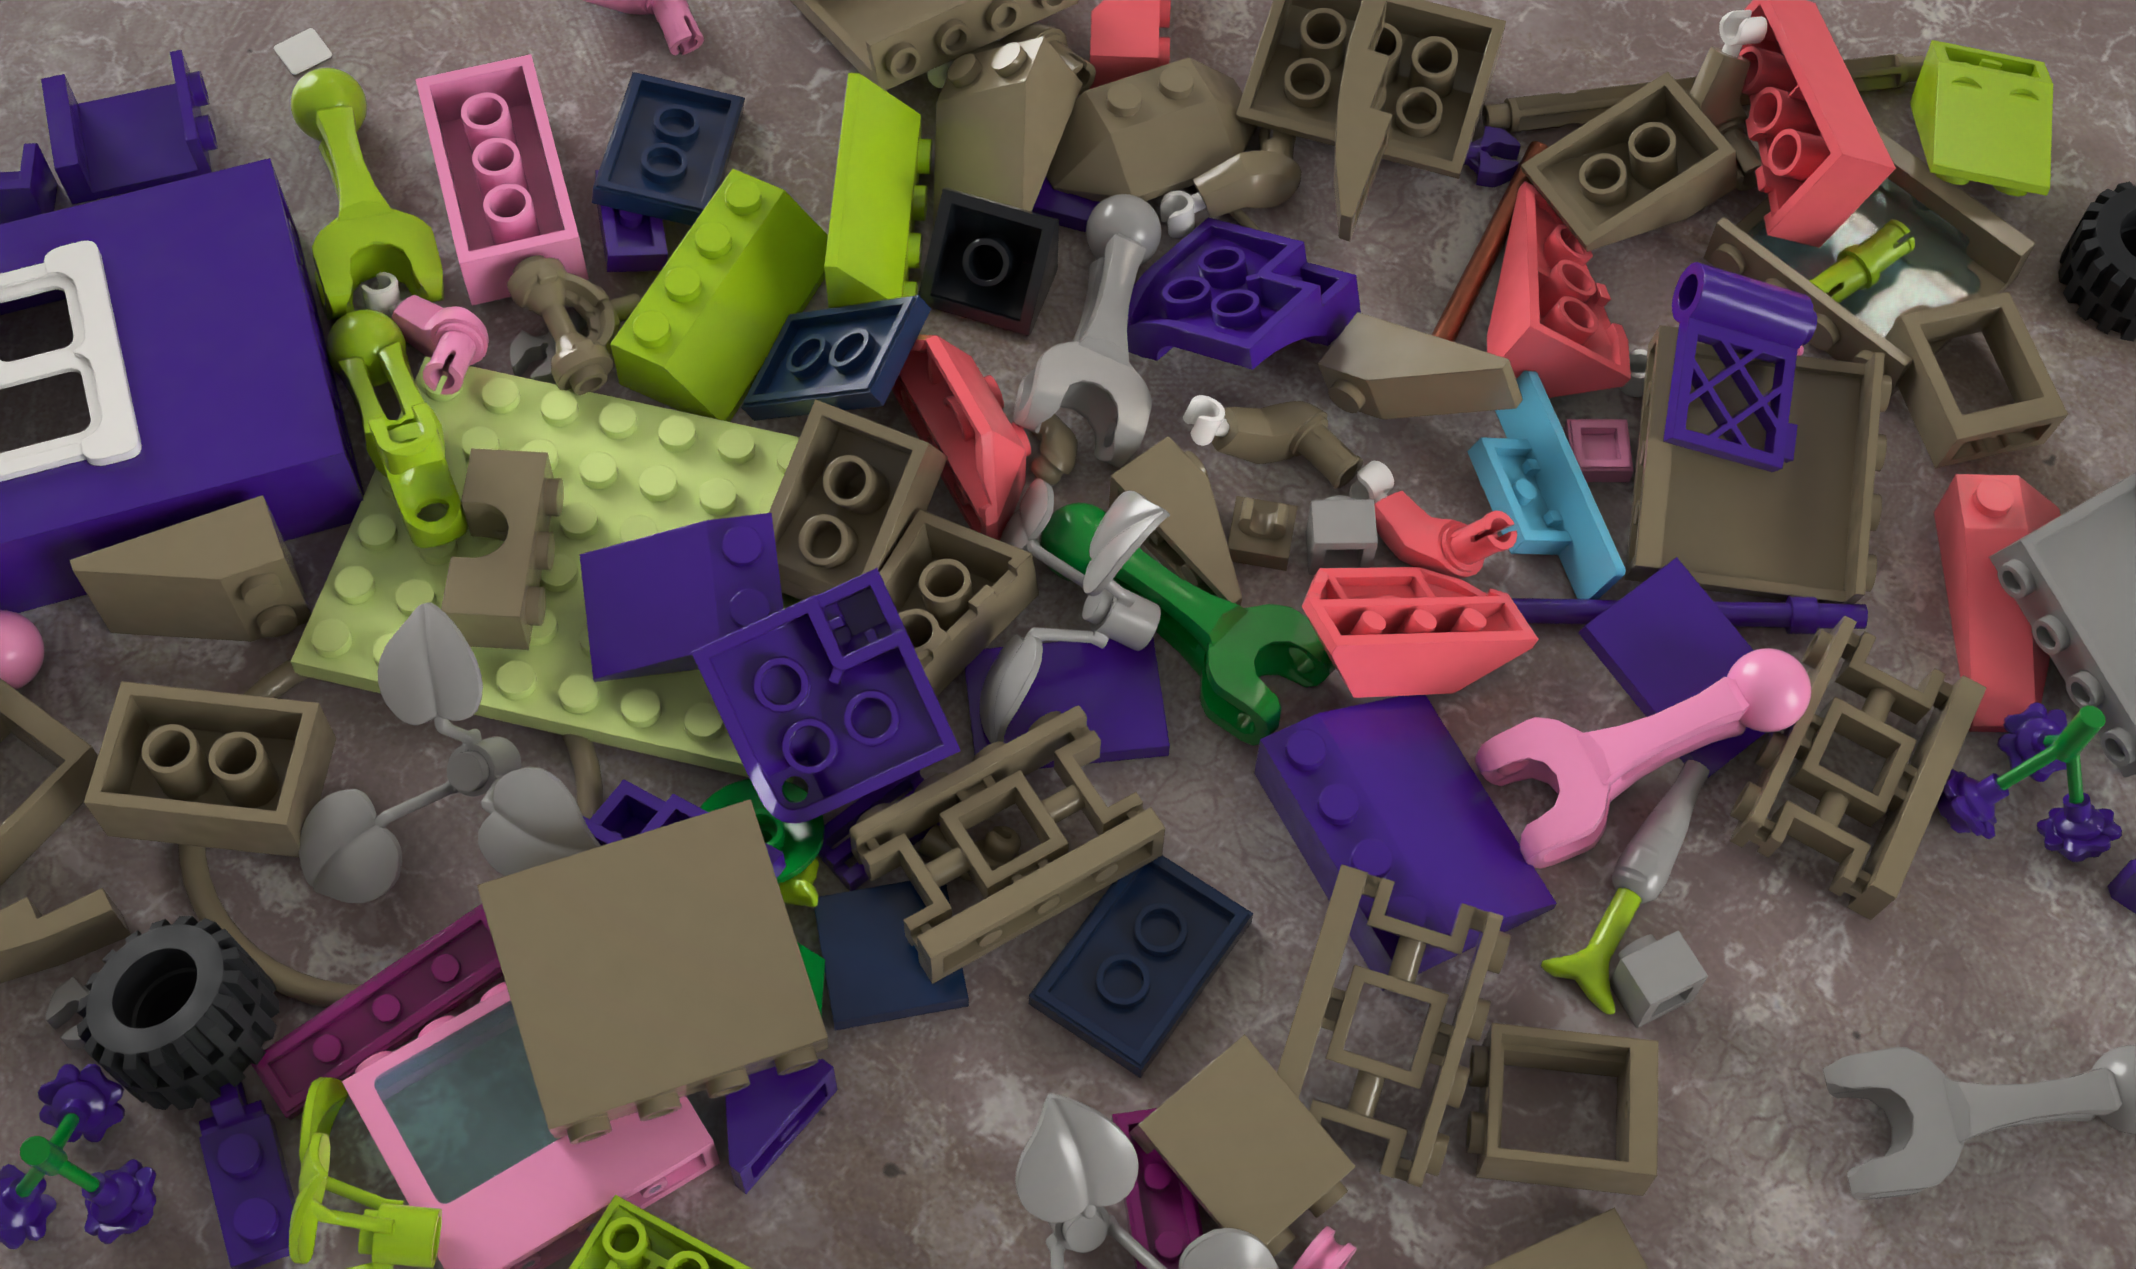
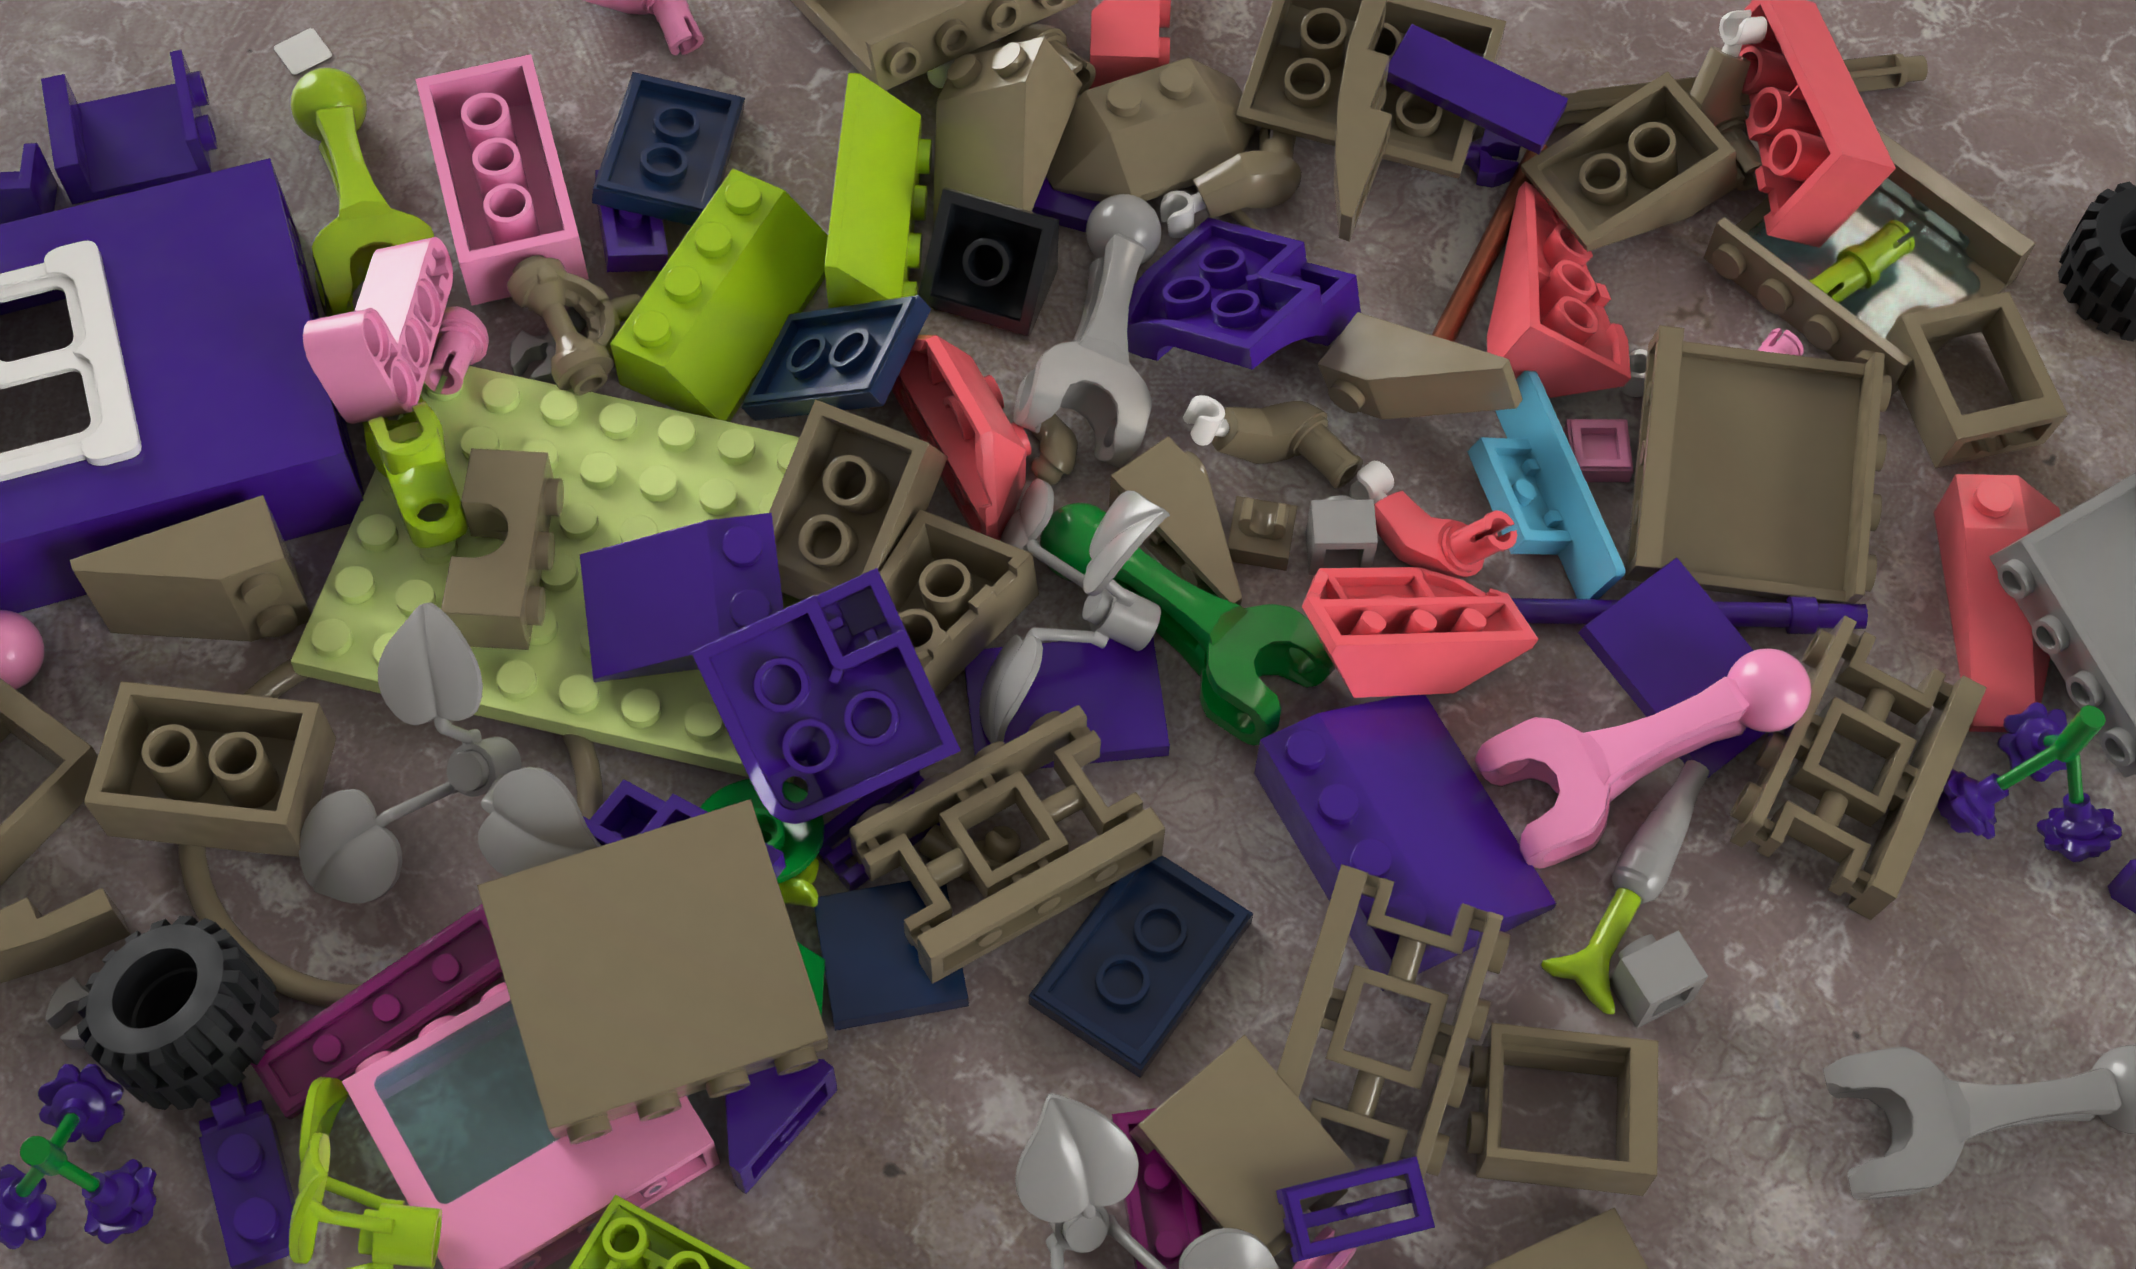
dark purple piece [1663,262,1817,472] -> none
lime slope [1909,40,2053,197] -> none
none -> bright pink beam [303,237,453,424]
none -> dark purple tile [1276,1156,1435,1262]
none -> dark purple tile [1387,24,1568,155]

